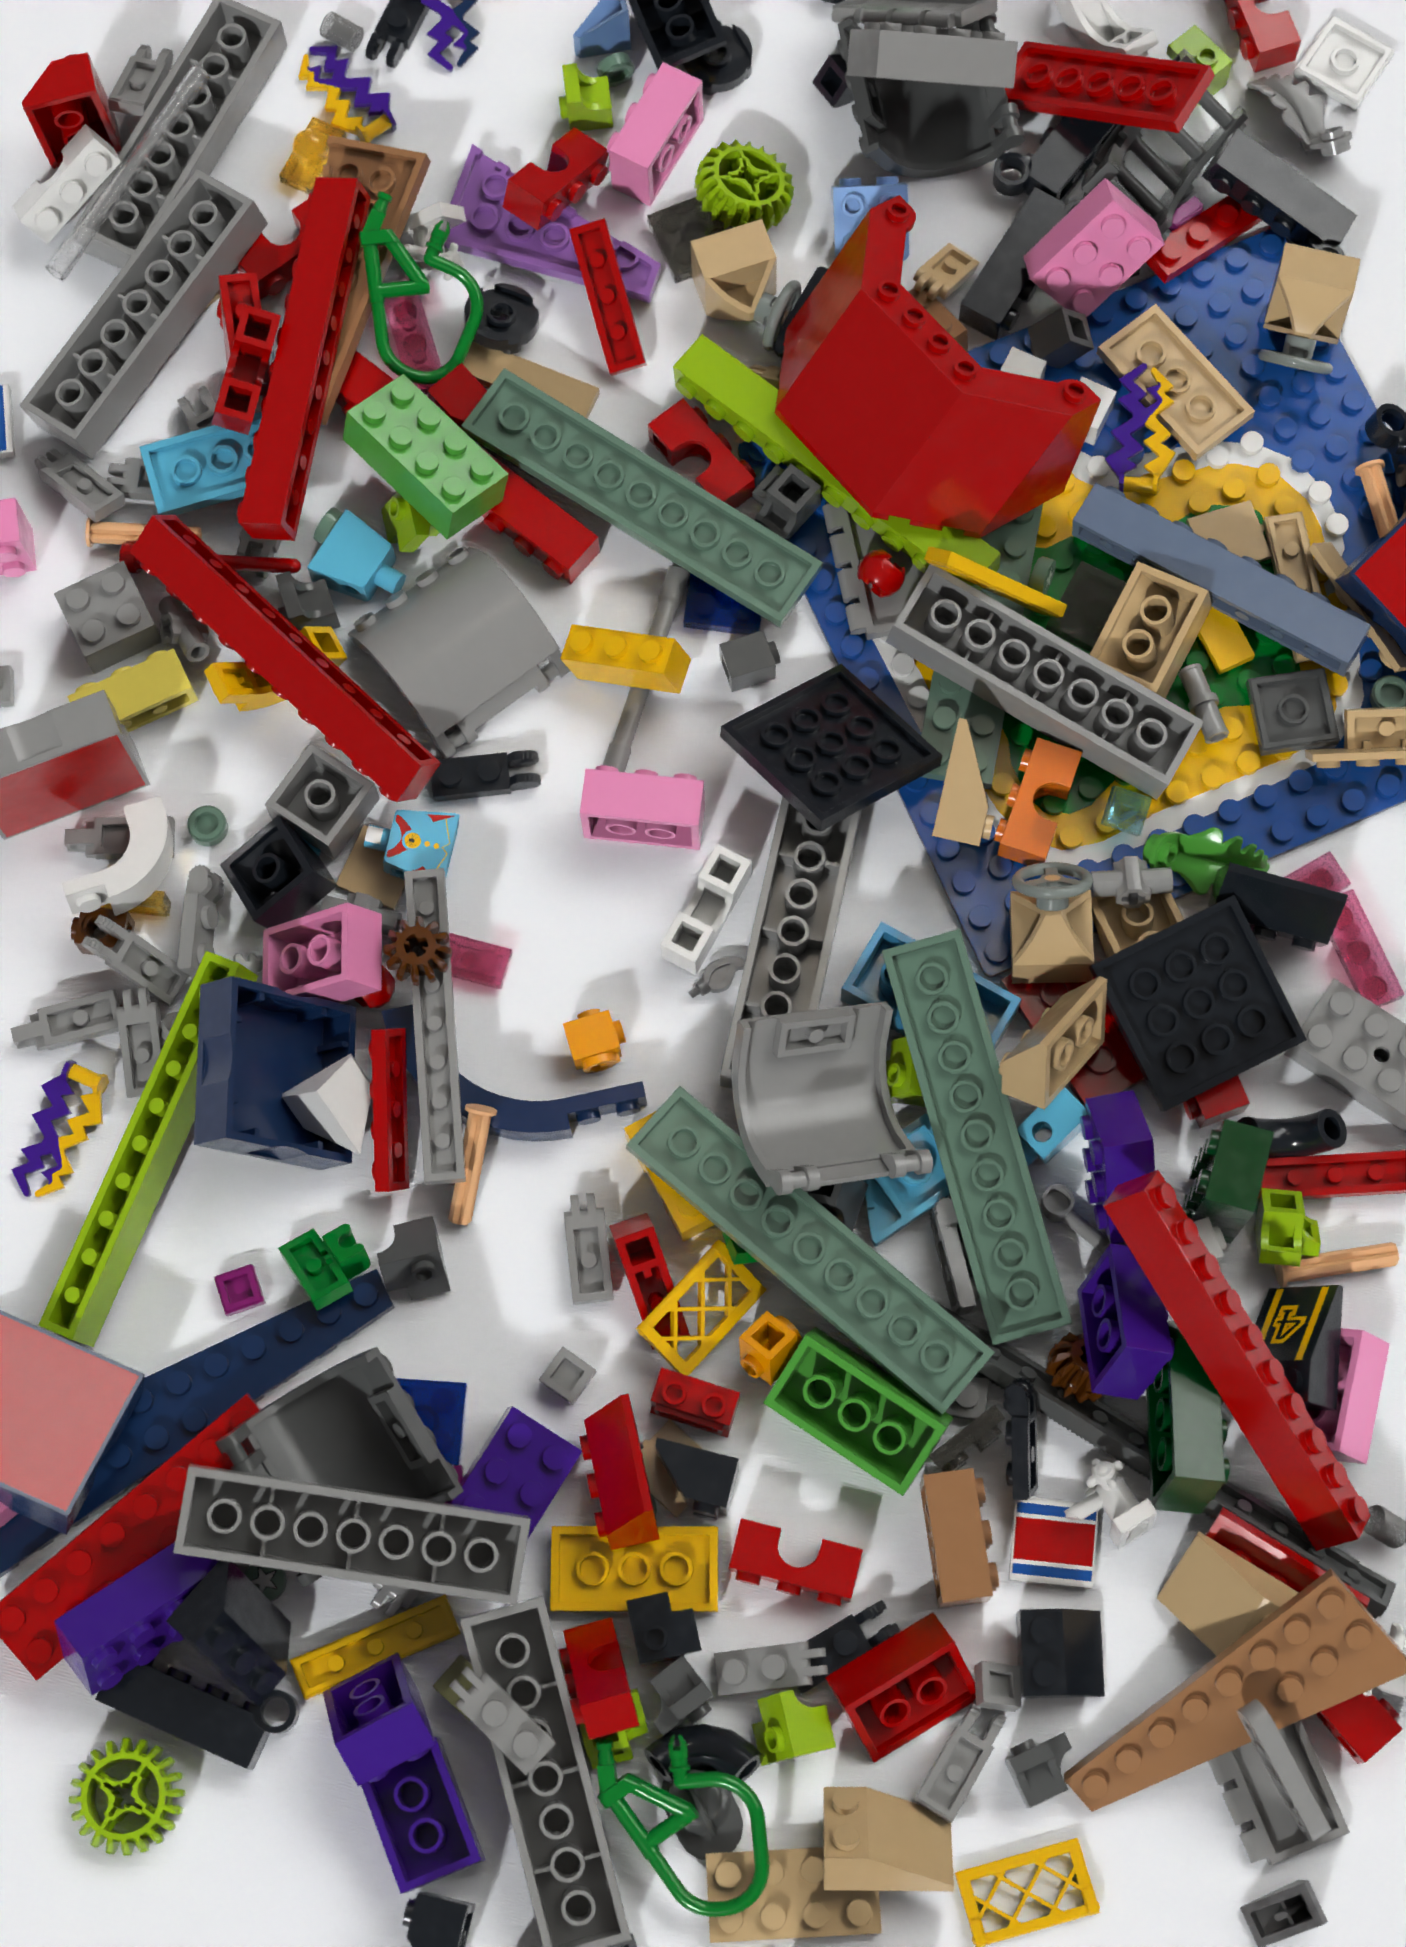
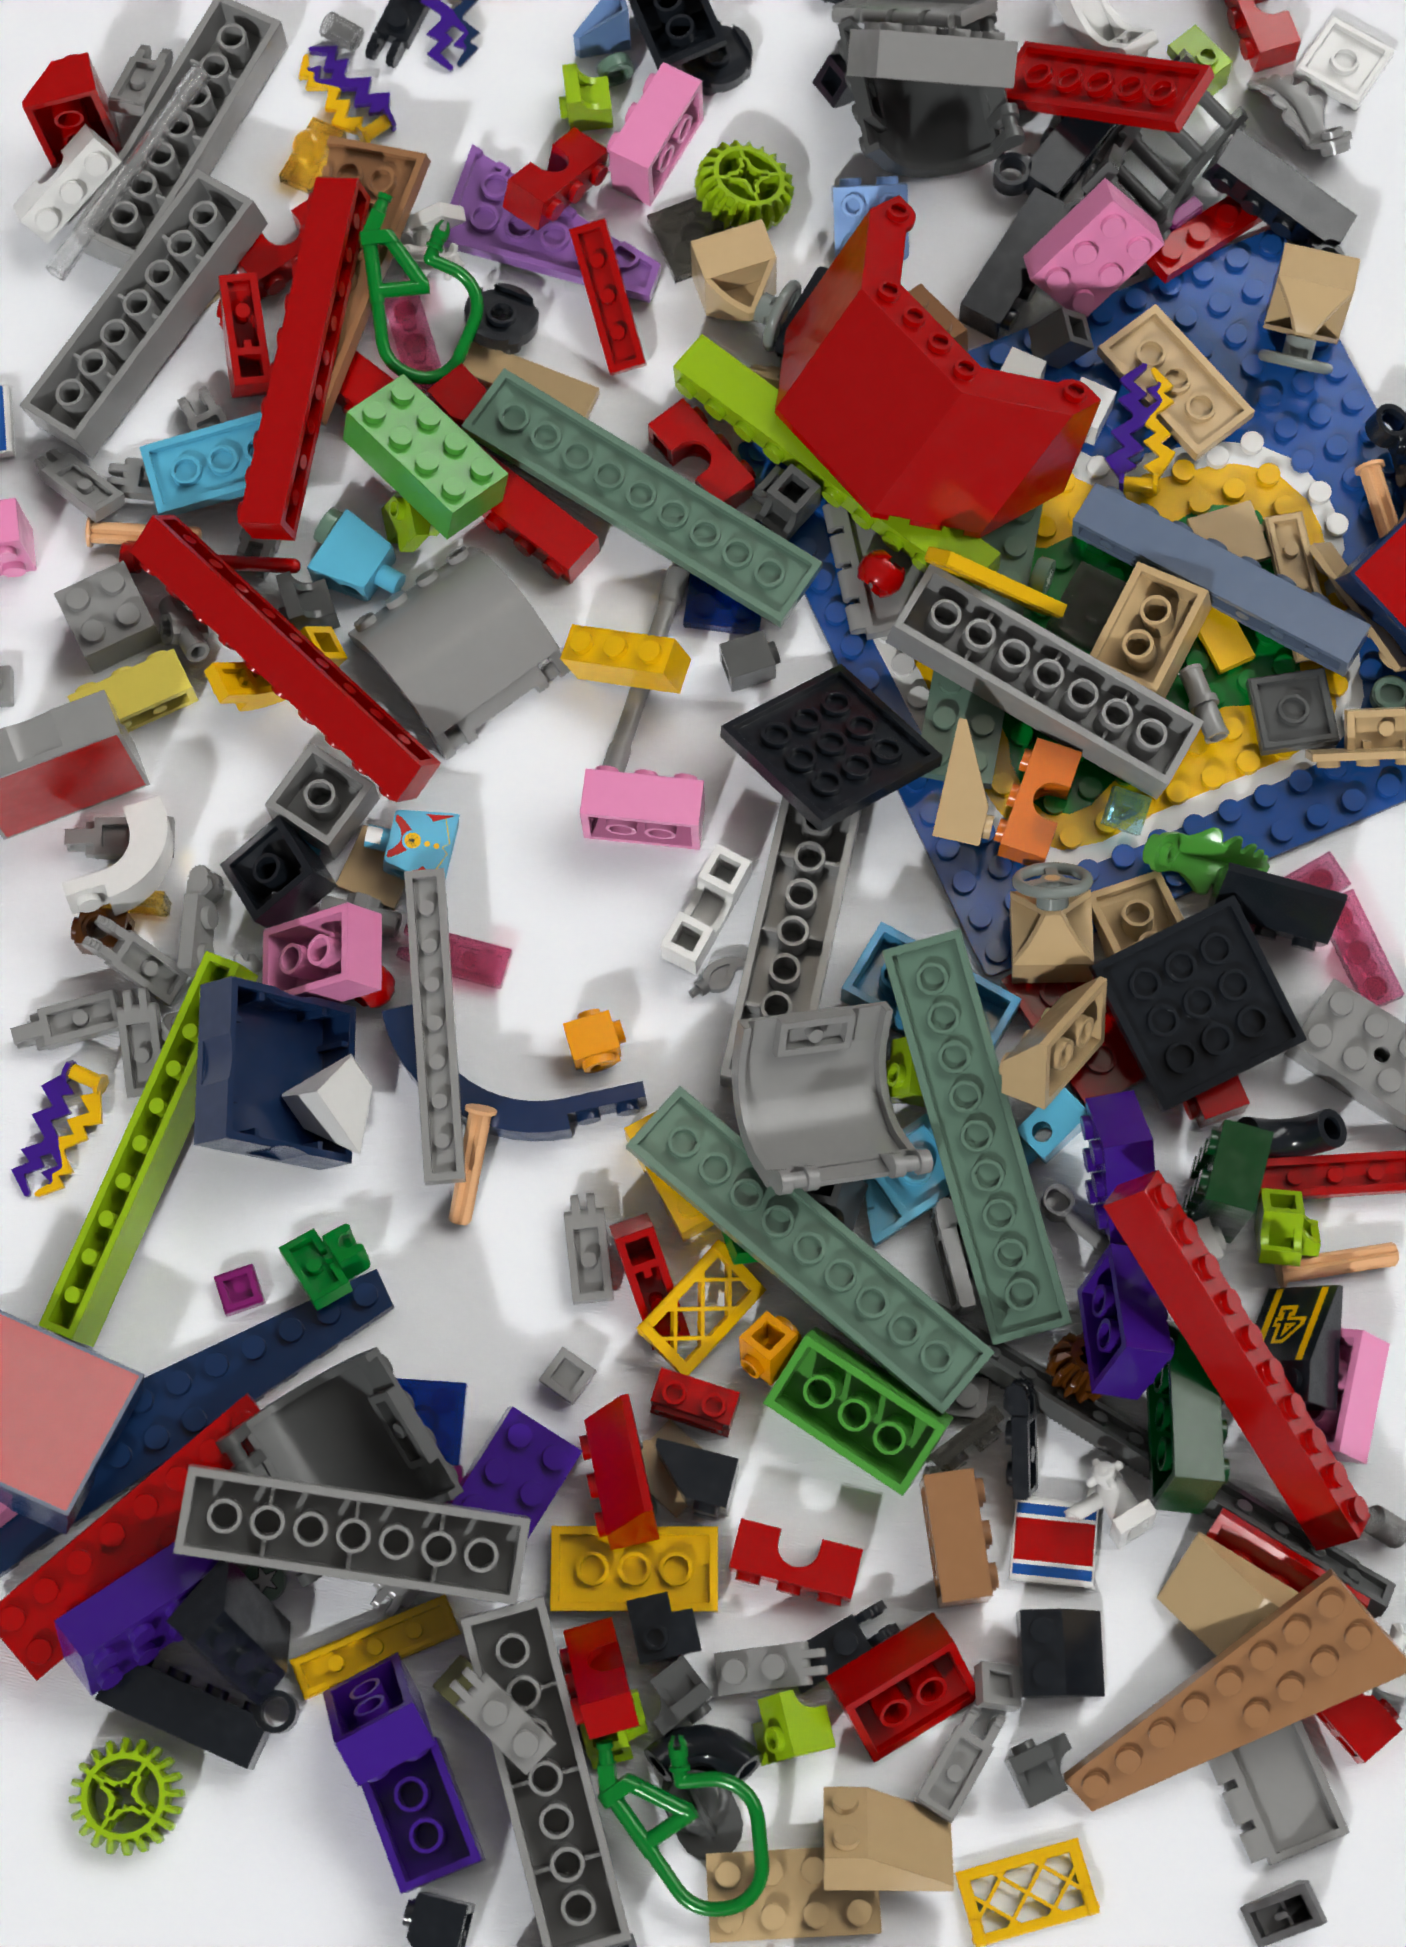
sand green tile [187,805,228,847] -> none
red arch [211,304,281,435] -> none
red plate [369,1028,409,1192] -> none
dark grey brick [377,1216,451,1301] -> none
reddish brown gear [383,916,453,986] -> none
black hinge [431,750,541,802] -> none
tan hinge [913,243,980,301] -> none
light grey axle [1090,856,1173,908] -> none
light grey beam [1237,1698,1330,1842] -> none

